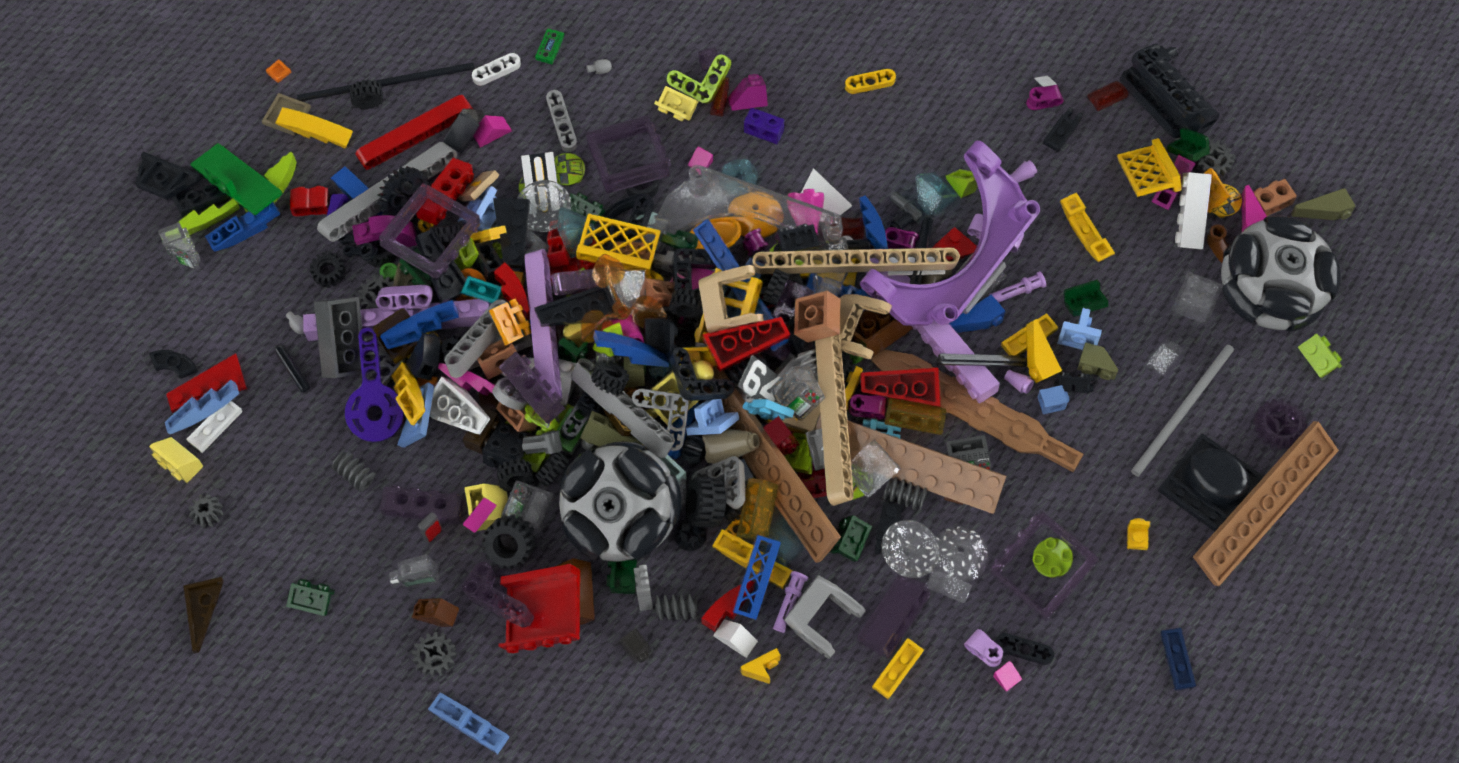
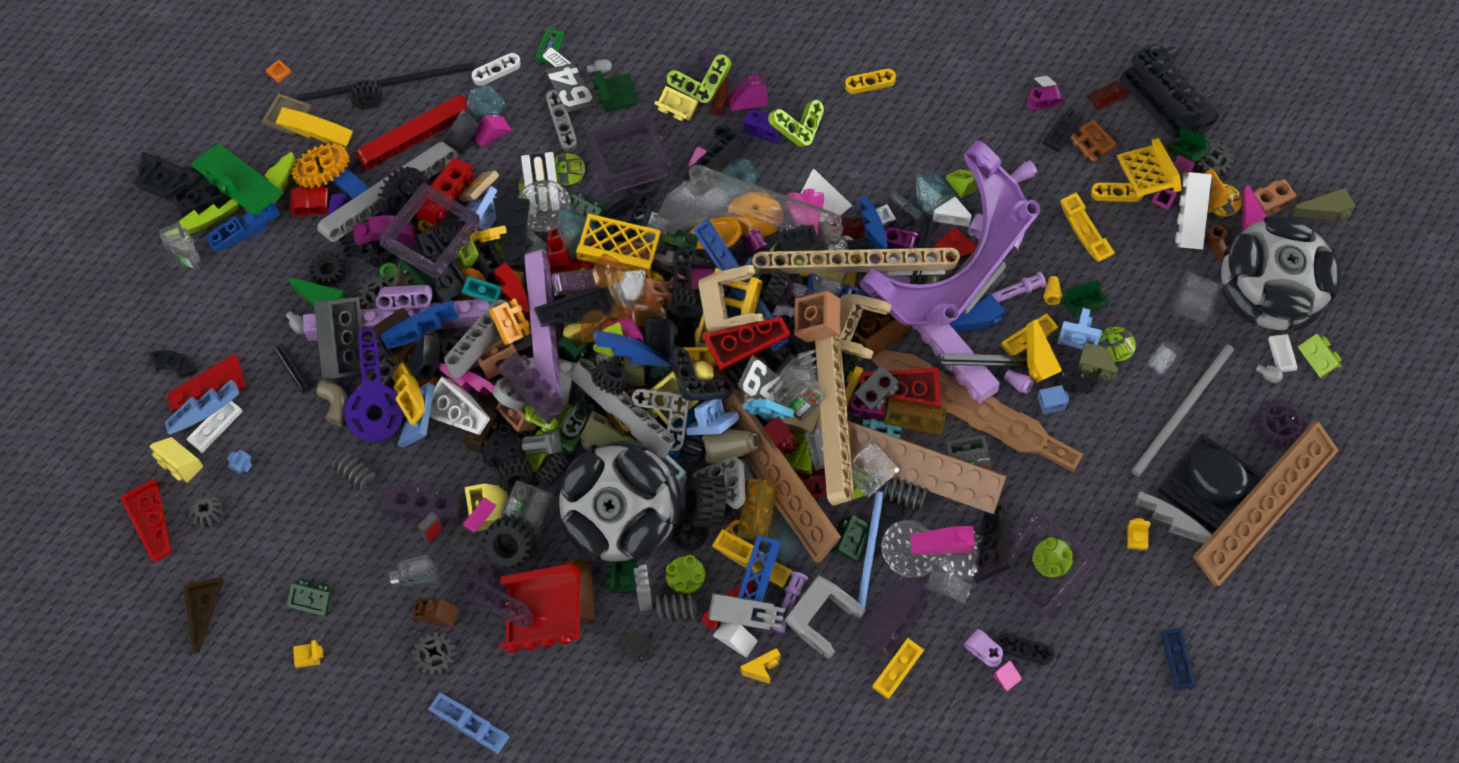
none -> red wing [120,478,172,563]
none -> medium blue gear [227,450,252,474]
none -> green slope [289,277,346,307]
none -> light orange gear [291,143,350,188]
none -> yellow bracket [293,640,323,668]
none -> dark tan cylinder [316,378,349,427]
none -> clear light blue plate [467,85,505,116]
none -> white sticker [543,47,570,67]
none -> sticker [545,63,595,112]
none -> dark green bracket [592,70,638,113]
none -> lime dish [666,555,705,594]
none -> black beam [684,124,746,192]
none -> light grey hinge [708,593,786,630]
none -> lime beam [768,100,824,147]
none -> dark grey brick [855,365,899,411]
none -> light blue piece [858,491,884,608]
none -> white tile [876,204,896,227]
none -> dark pink slope [910,526,975,555]
none -> white slope [933,197,971,227]
none -> black wing [973,505,1012,583]
none -> yellow cone [1043,276,1062,305]
none -> dark orange plate [1069,119,1117,164]
none -> yellow beam [1091,183,1144,202]
none -> lime dish [1098,327,1136,362]
none -> light grey slope [1134,491,1212,543]
none -> light grey cylinder [1256,364,1283,383]
none -> white tile [1268,334,1298,372]

